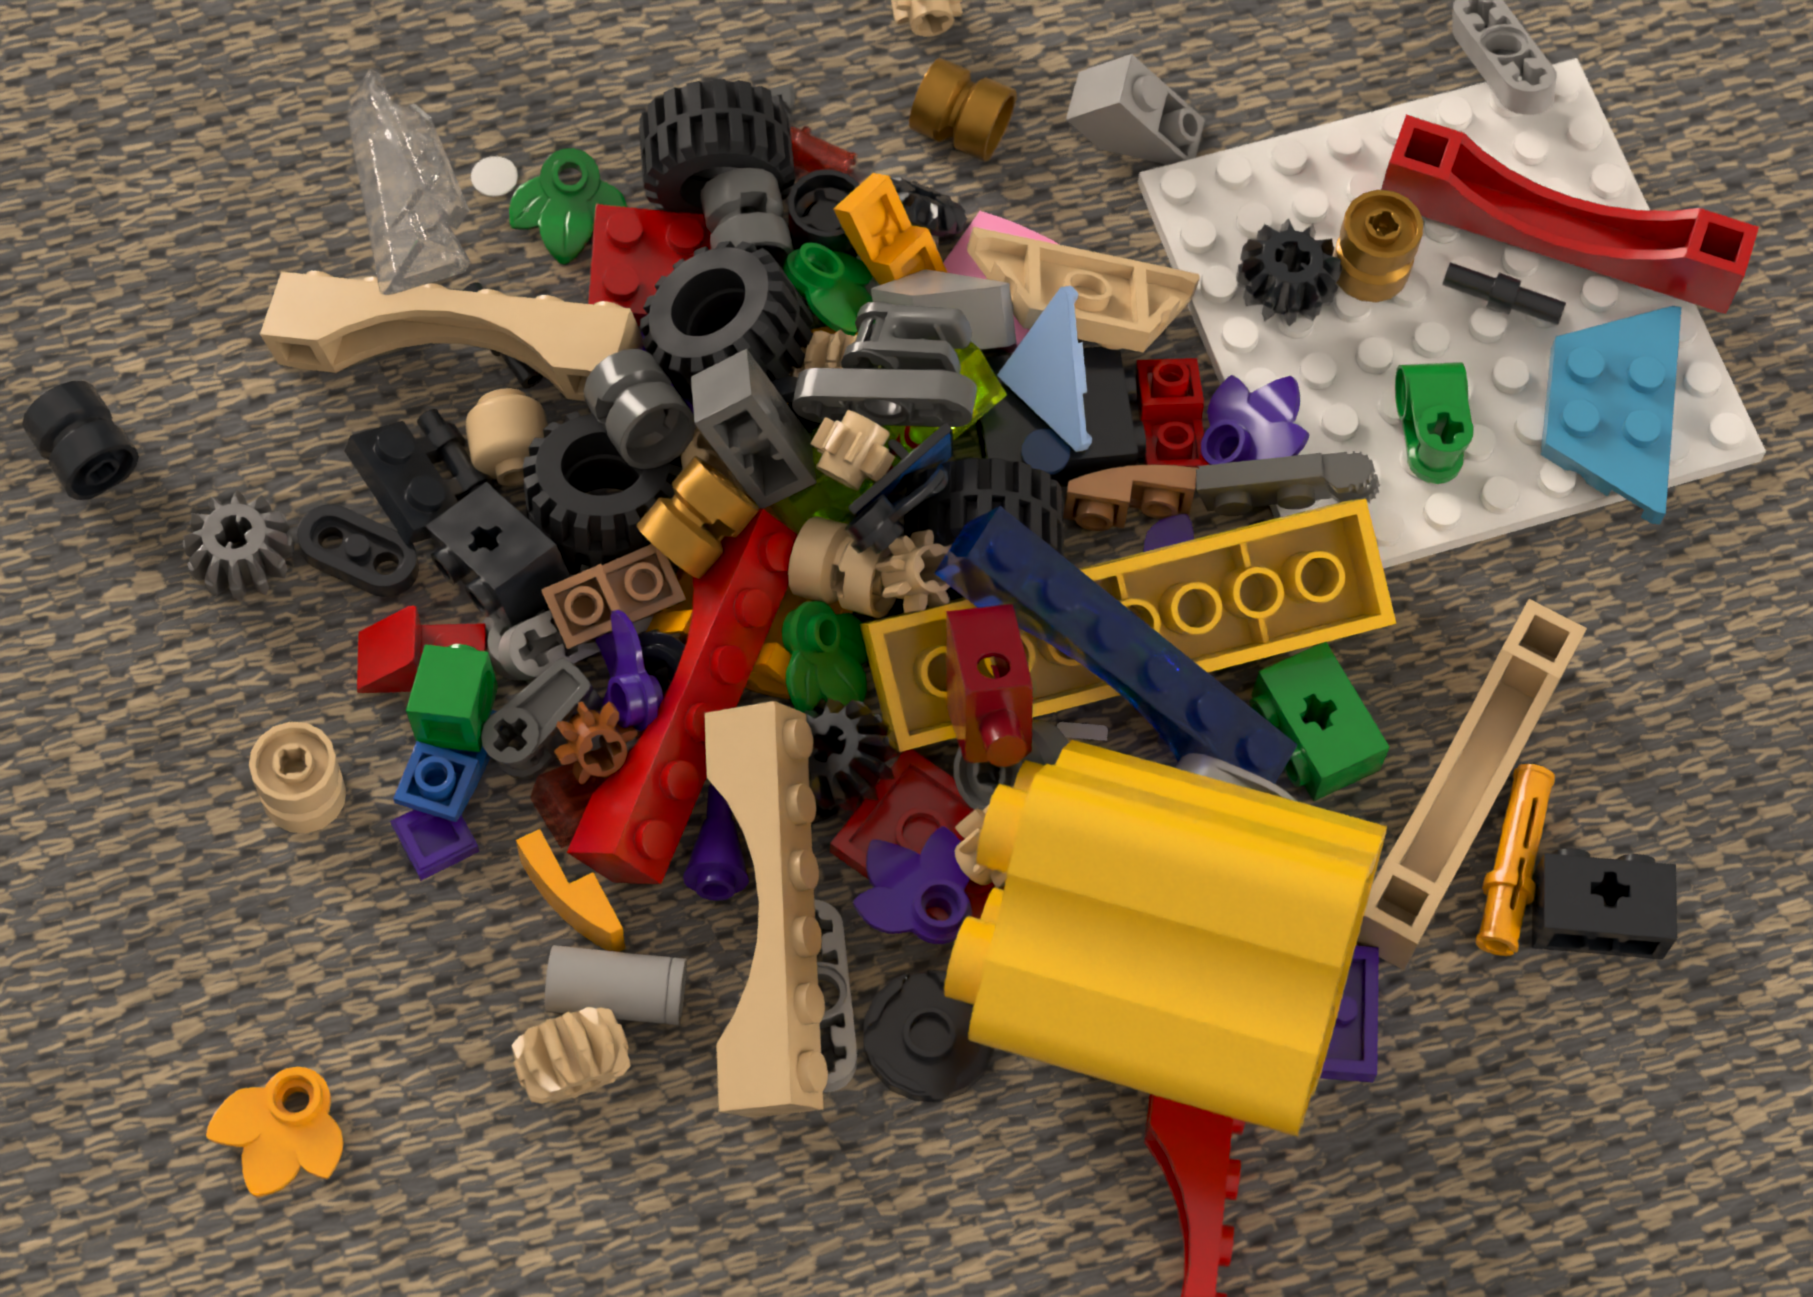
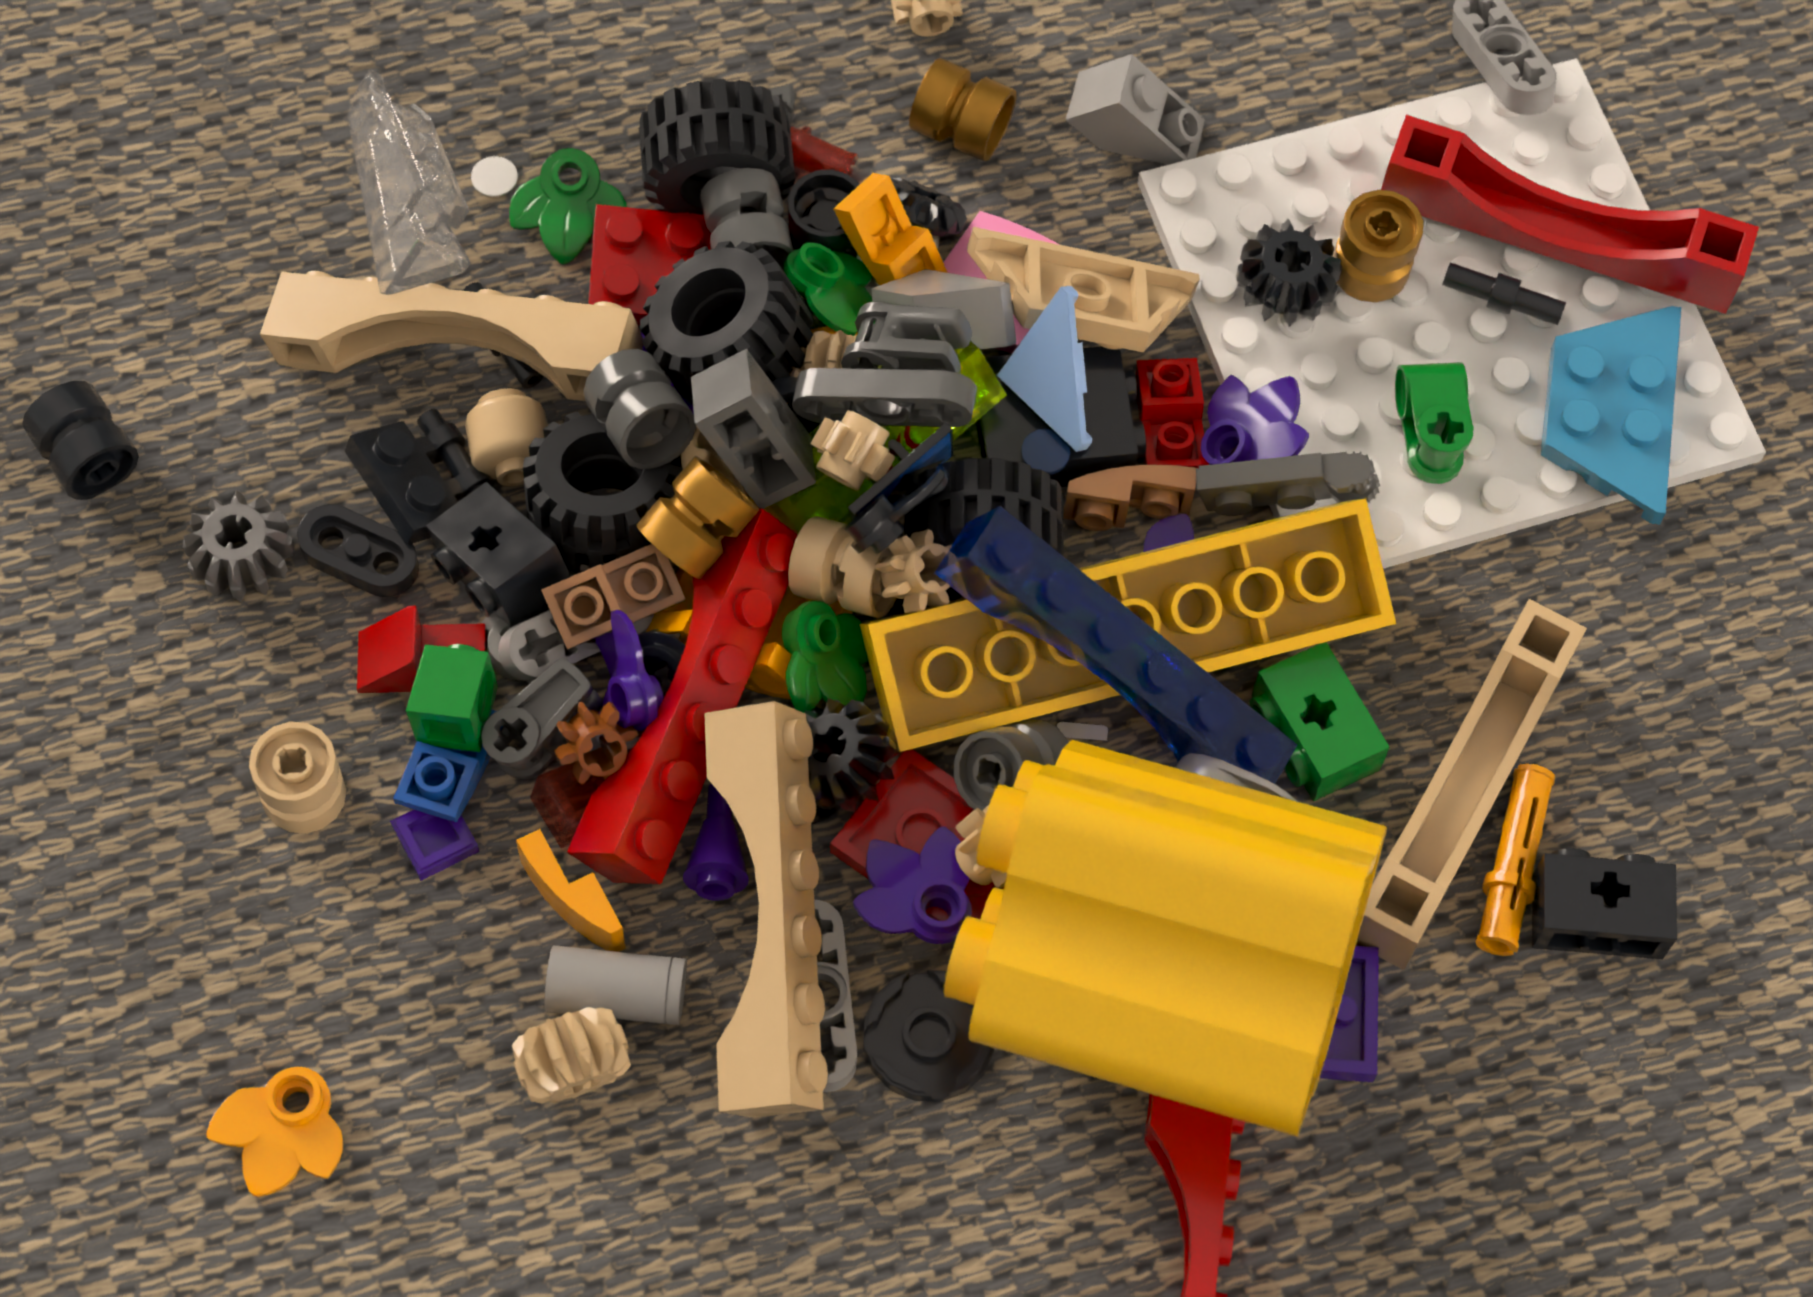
dark red torso [946,604,1033,767] -> none

